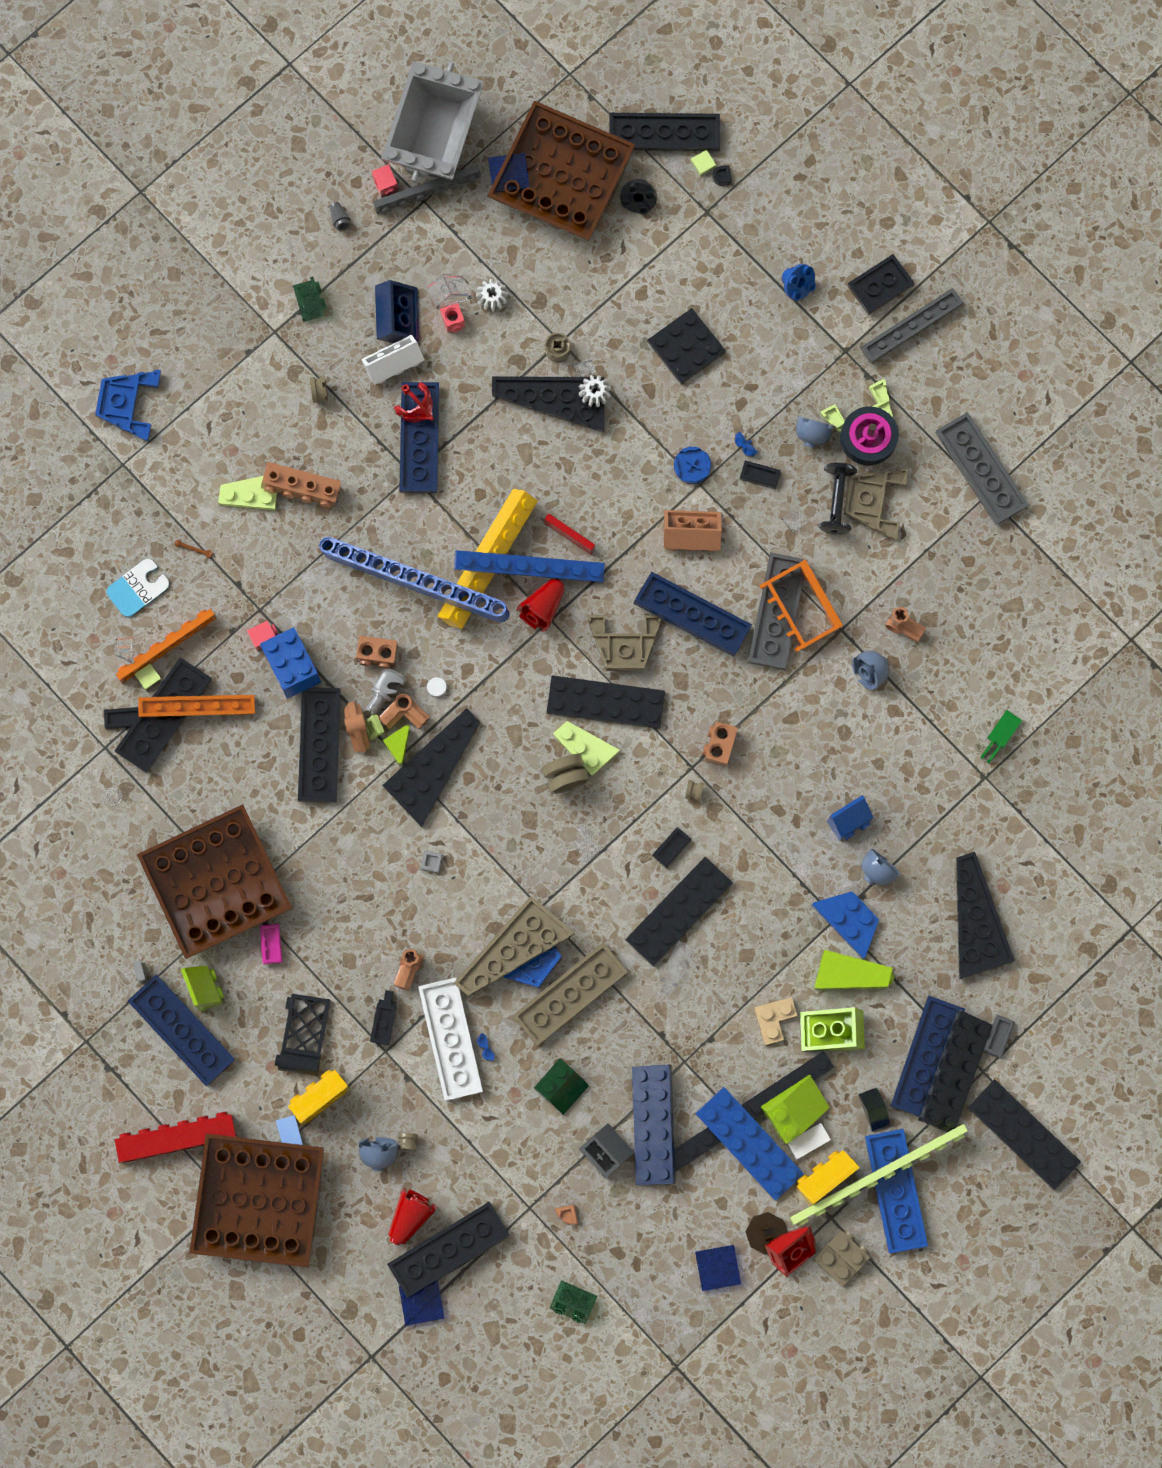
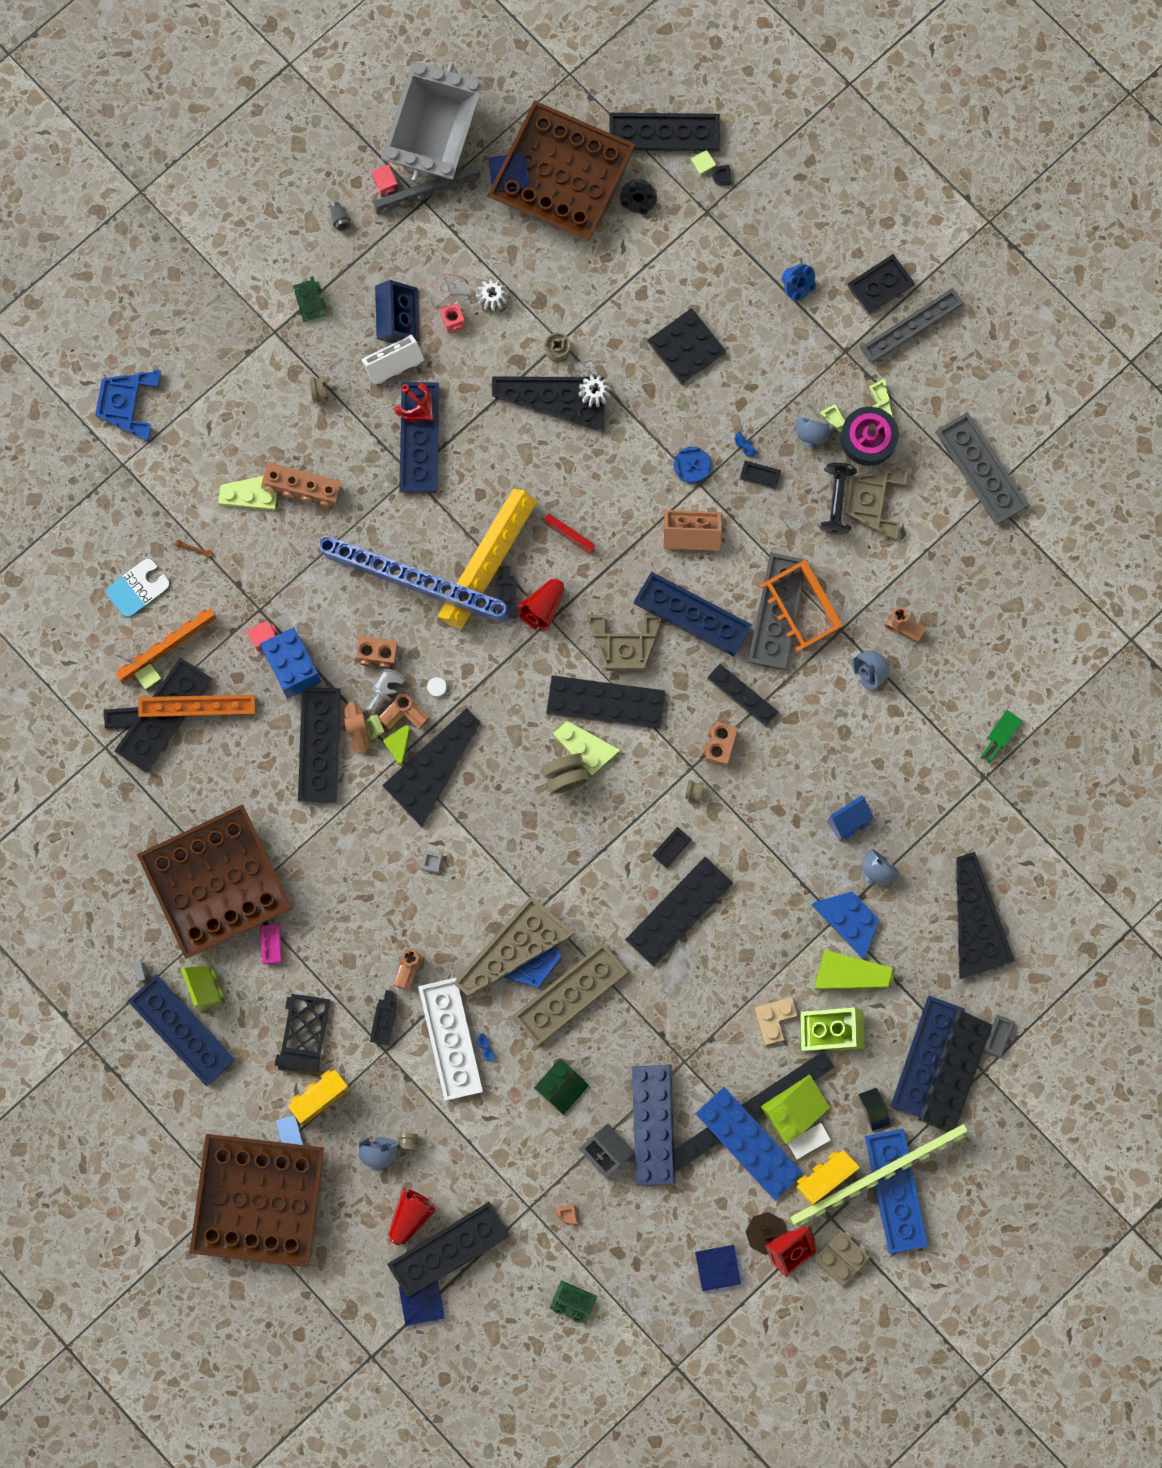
red brick [114,1112,237,1164] -> none
blue plate [454,550,605,582] -> none
black plate [967,1079,1081,1191] -> none
none -> black hinge [497,566,517,619]
none -> black plate [707,663,778,727]

